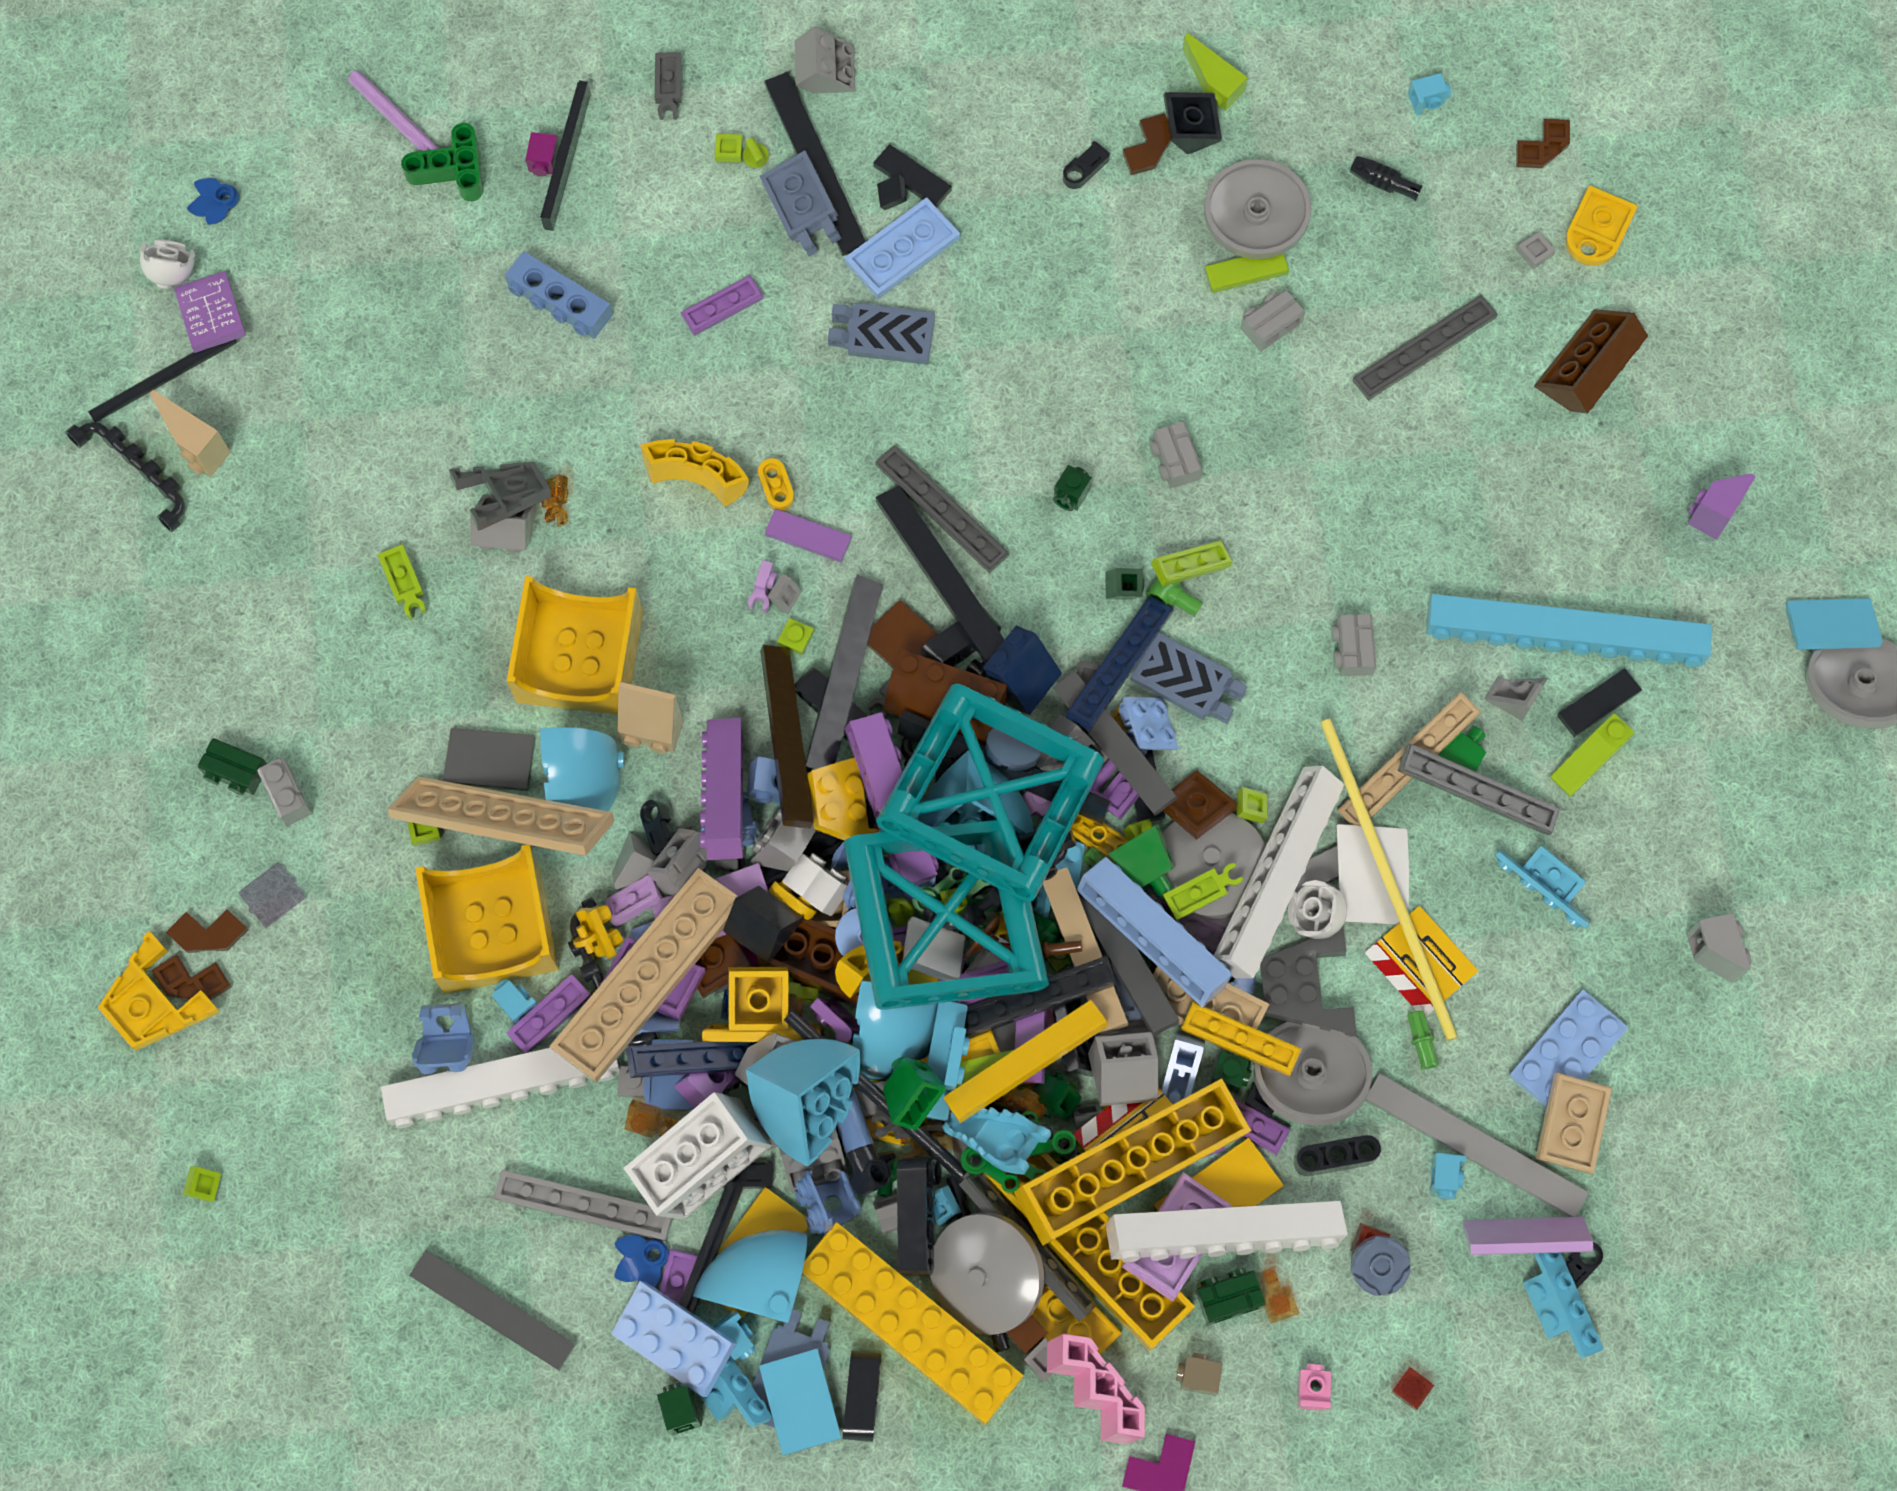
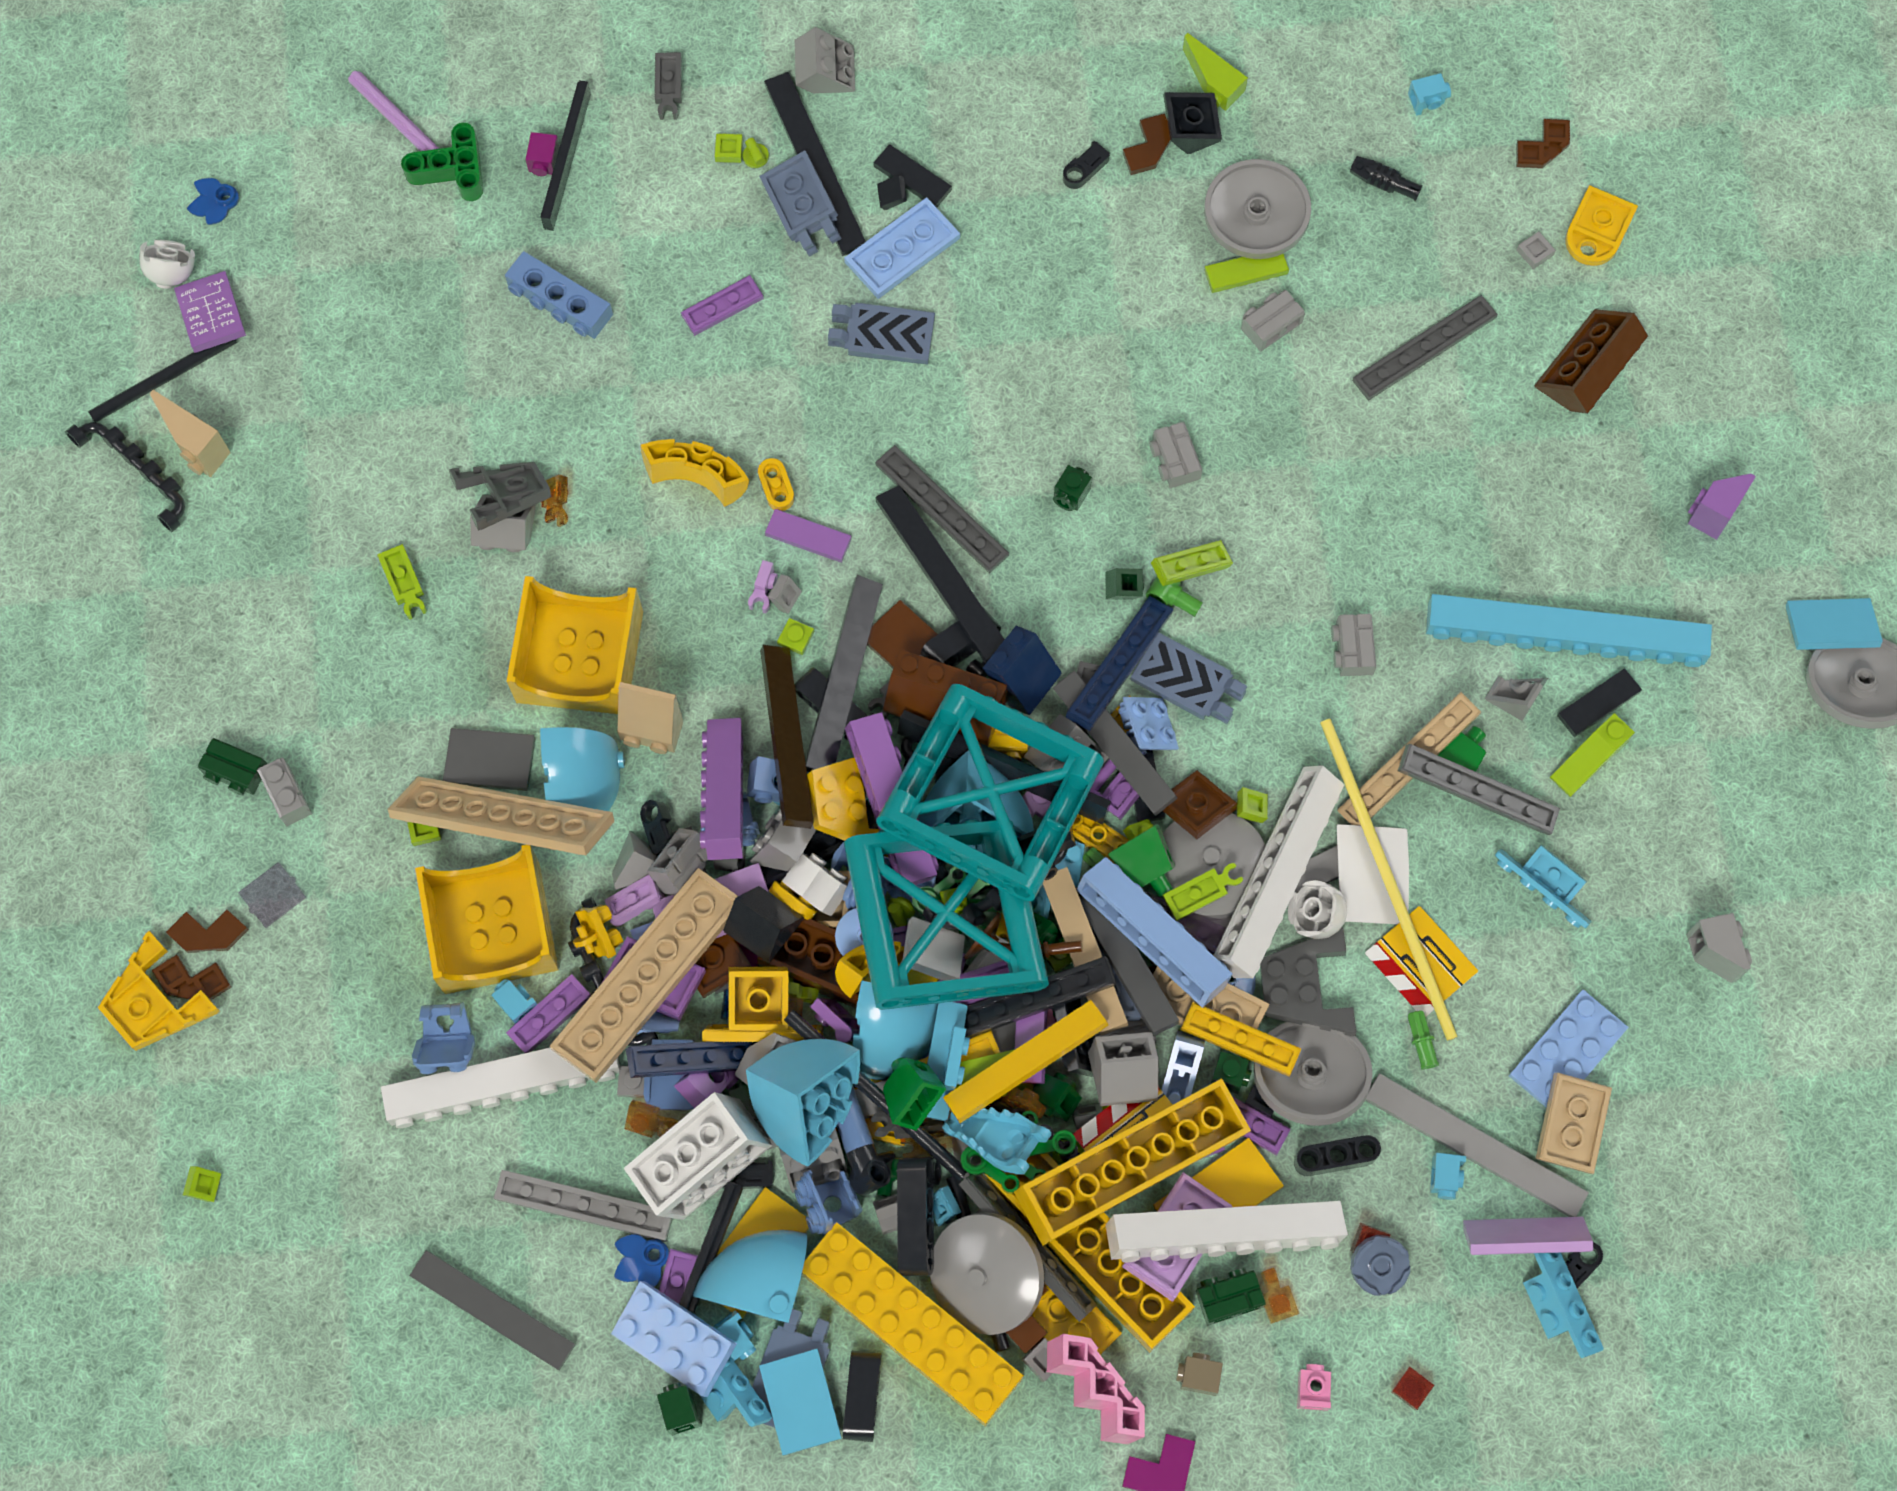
sand blue tile [985,728,1041,771] -> none

